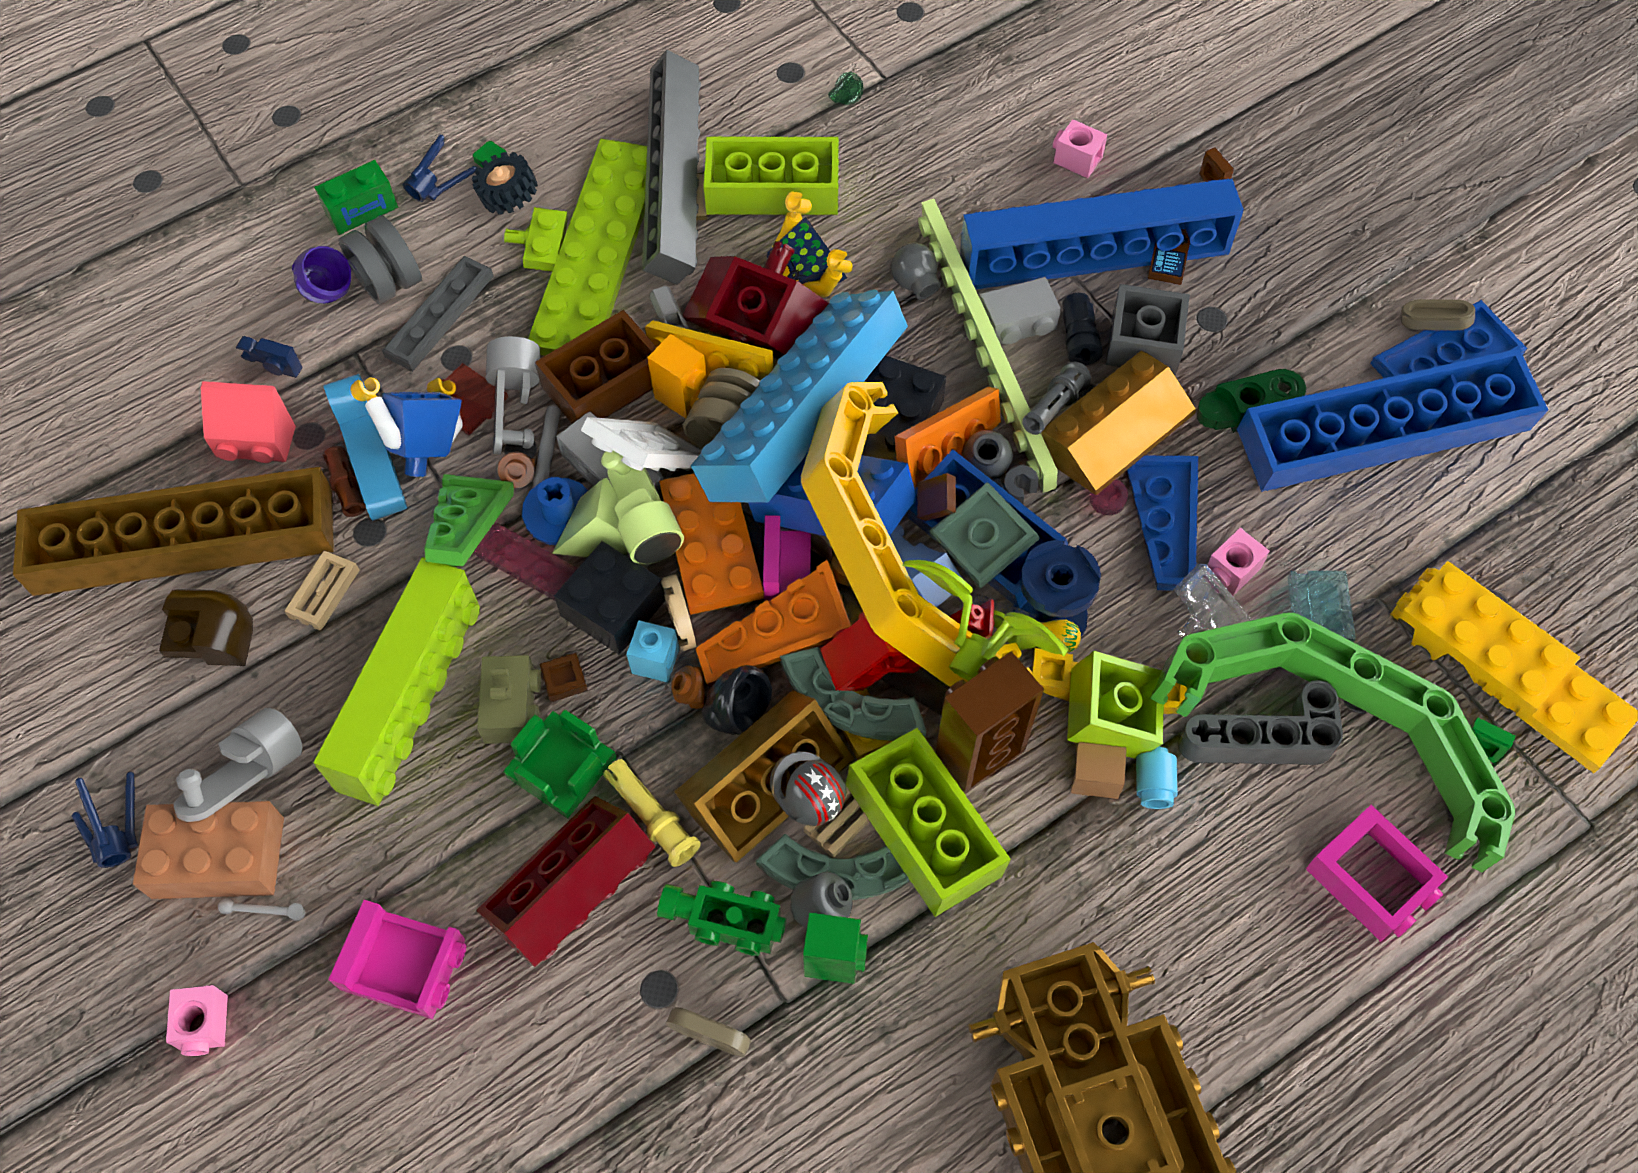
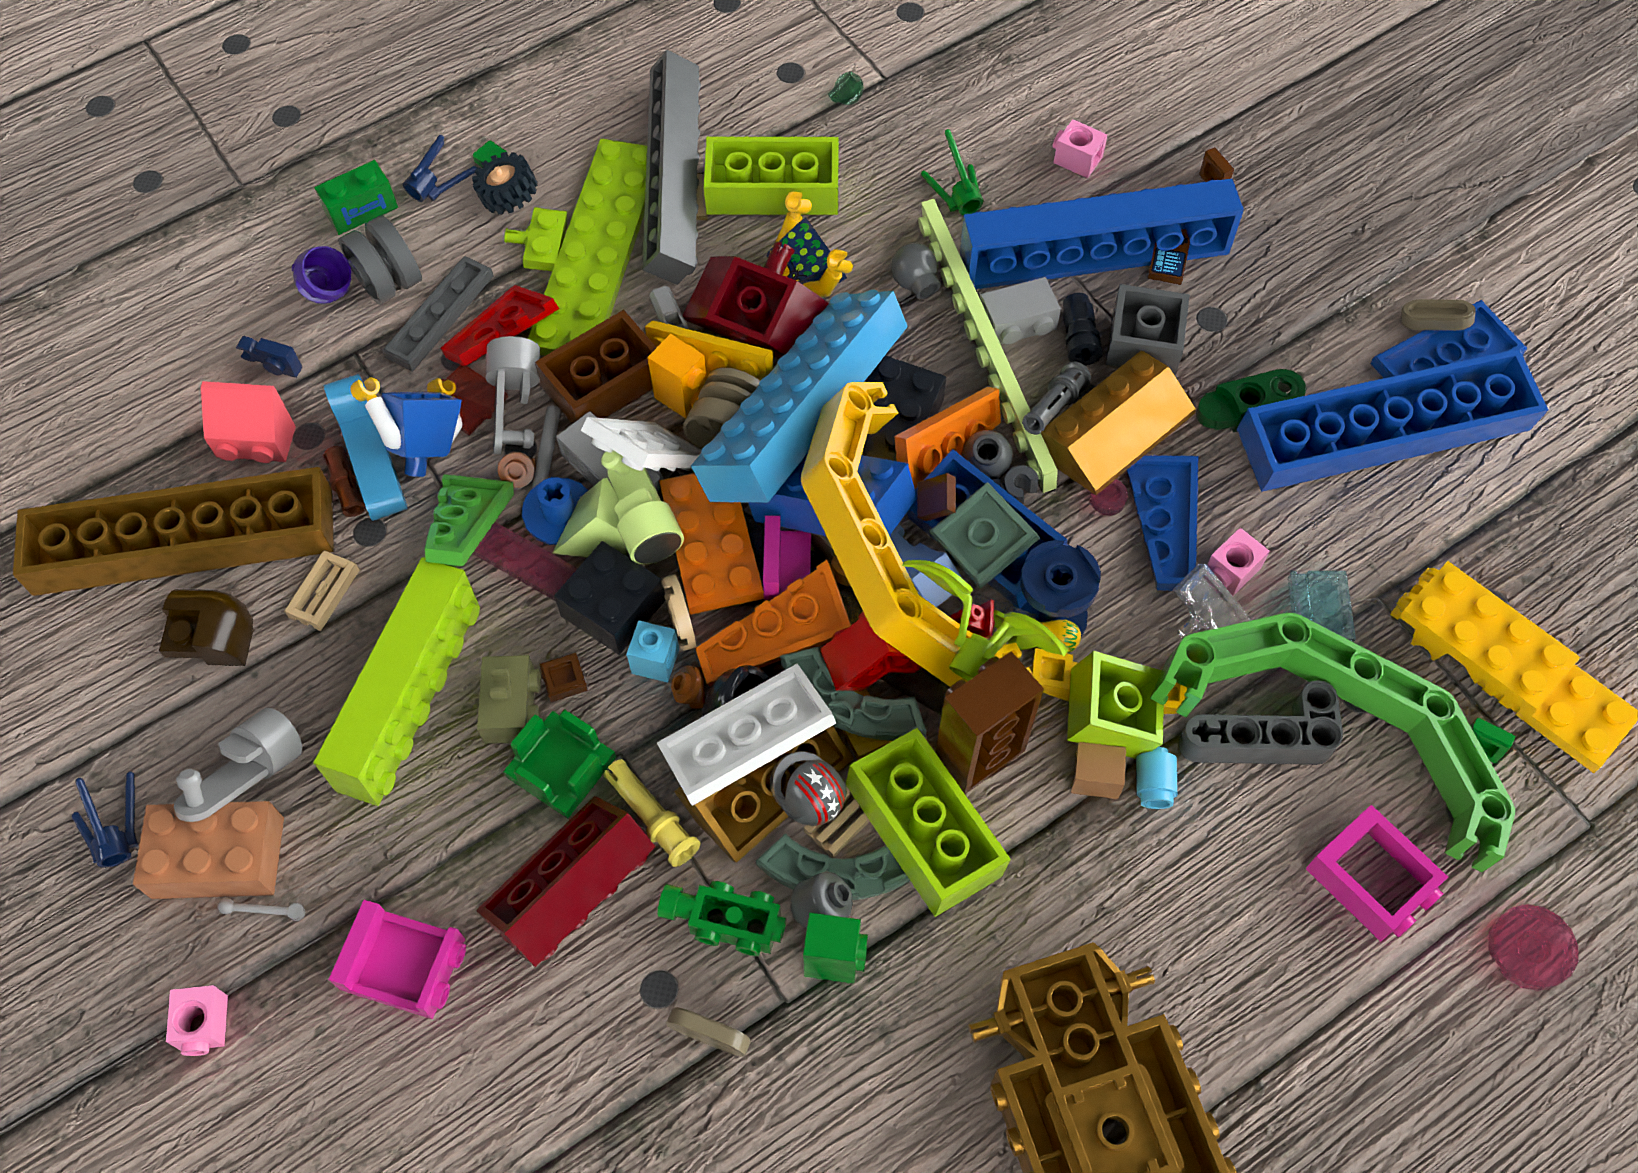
none -> red wing [440,285,559,366]
none -> white plate [657,663,836,806]
none -> green plant [921,129,984,215]
none -> clear pink tile [1488,904,1579,991]

